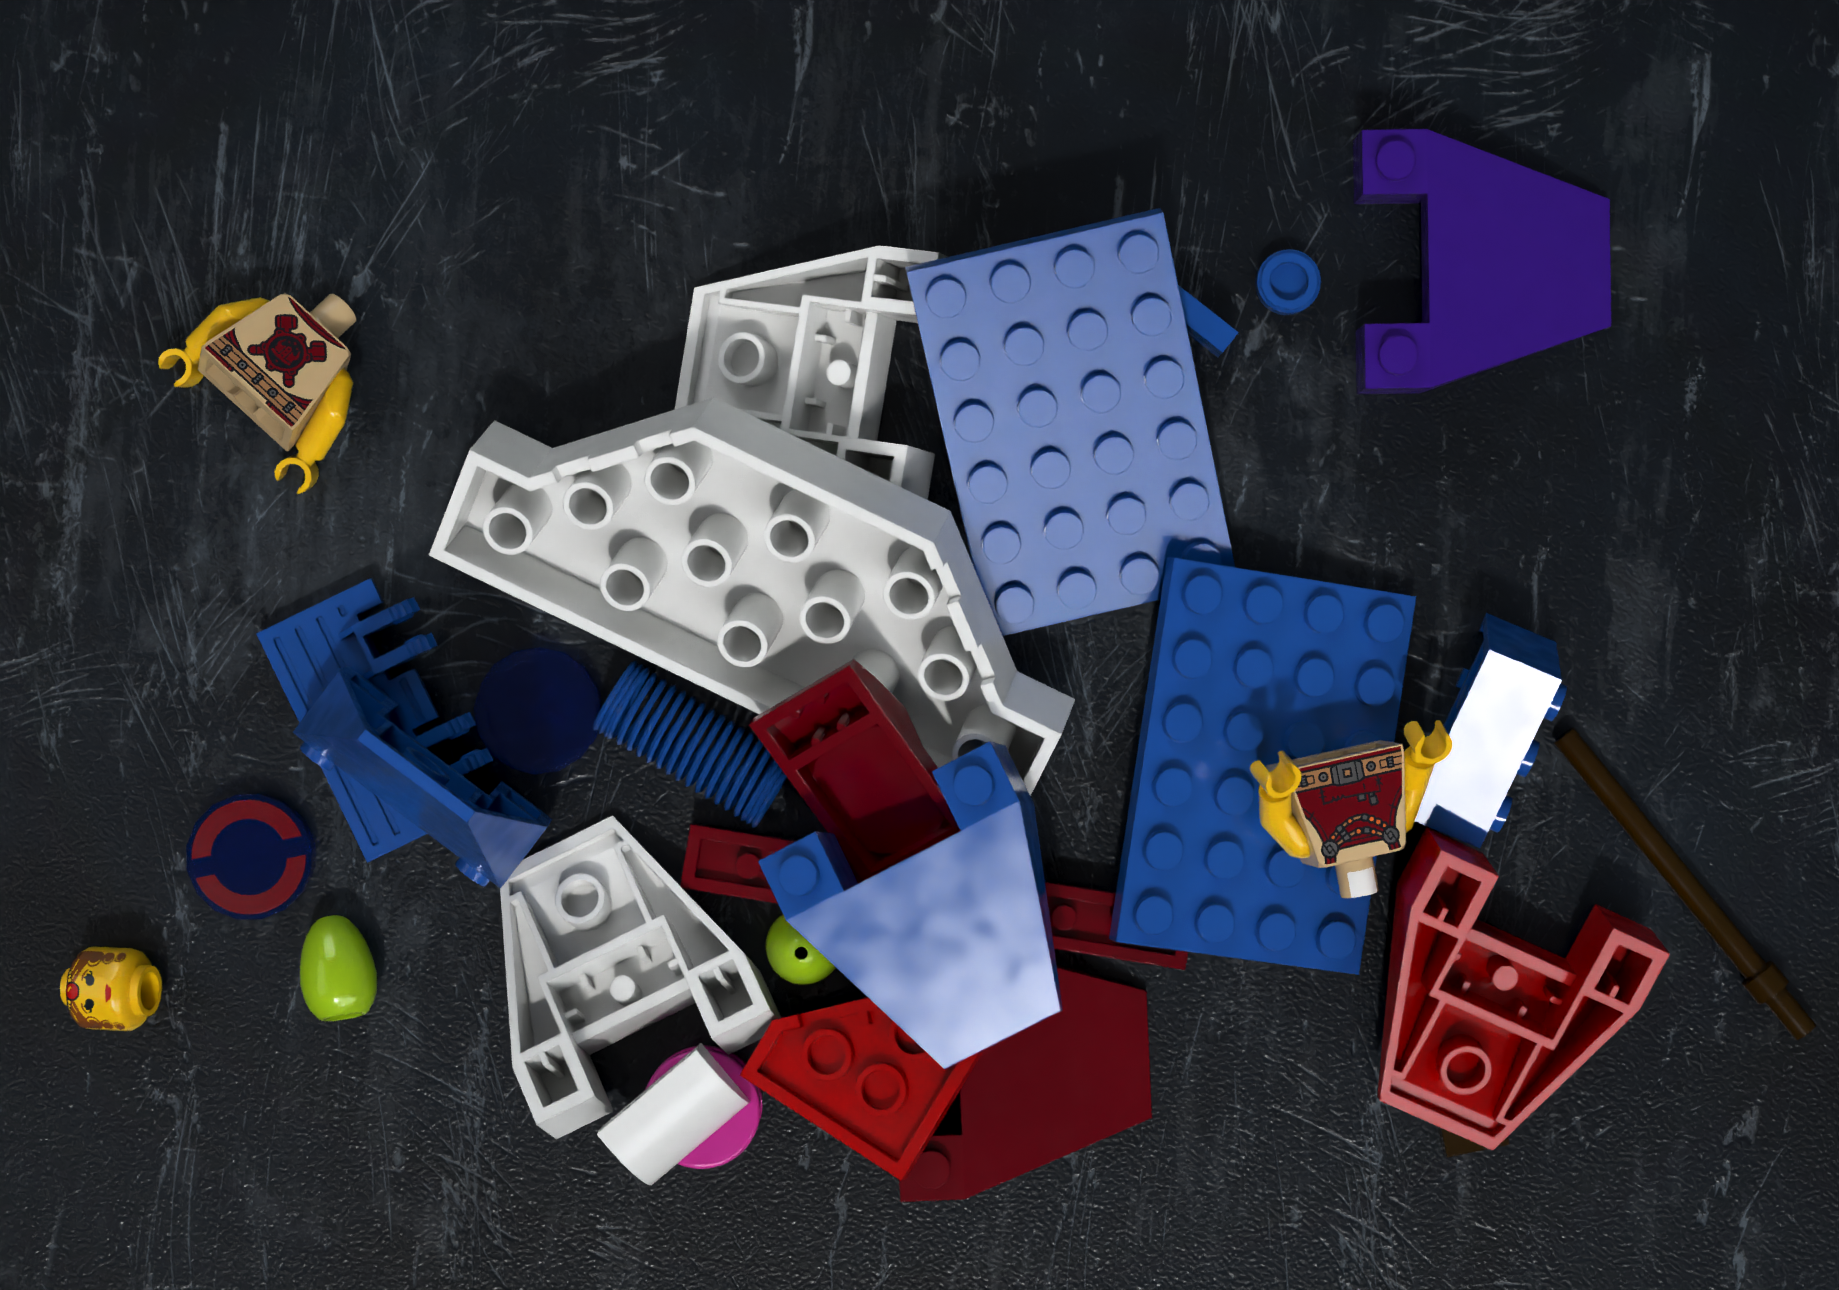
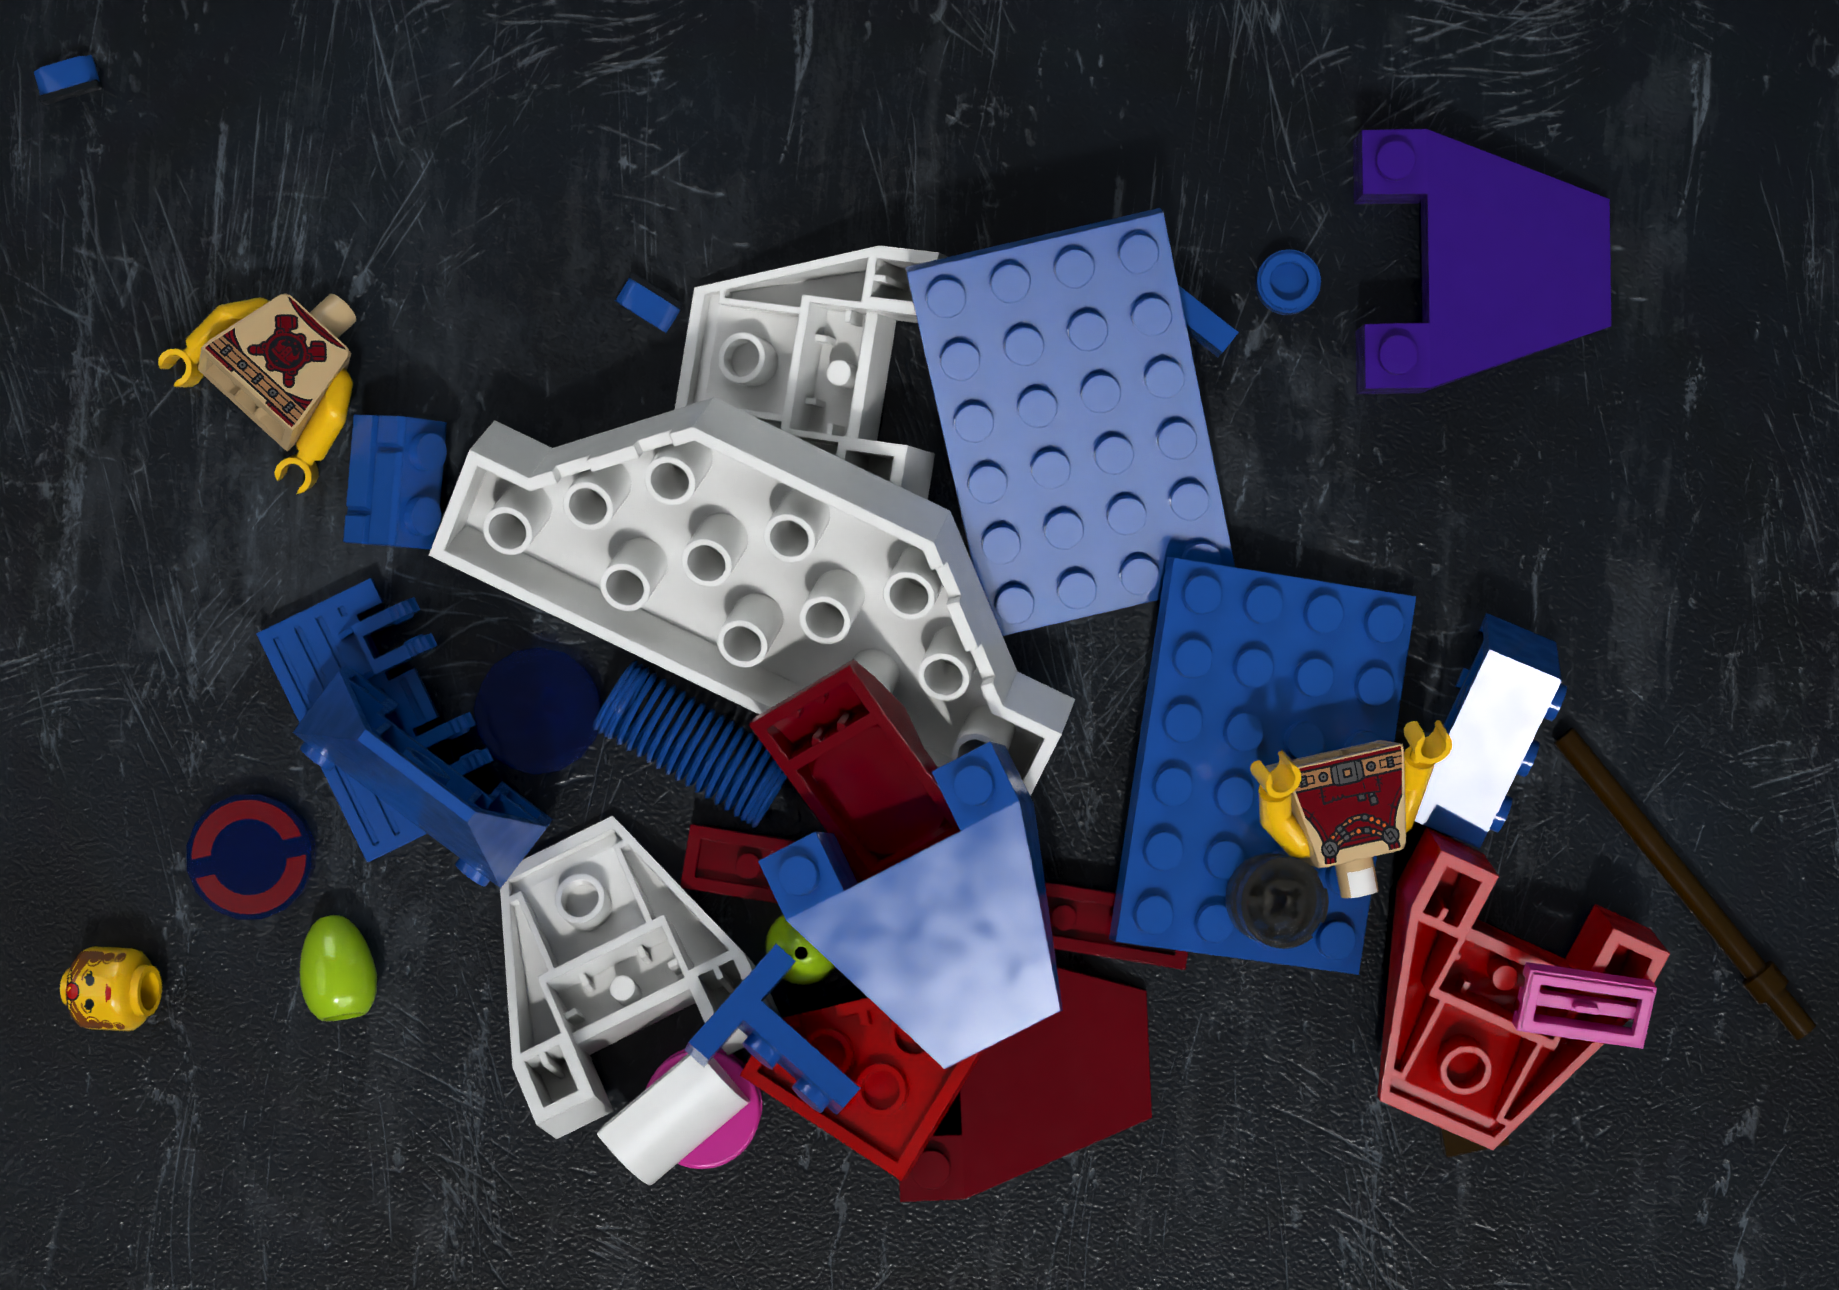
none -> blue piece [34,55,103,106]
none -> blue brick [343,415,447,550]
none -> blue piece [615,272,684,333]
none -> blue bracket [685,944,861,1115]
none -> clear smoke wheel [1226,853,1329,949]
none -> dark pink tile [1512,962,1657,1049]

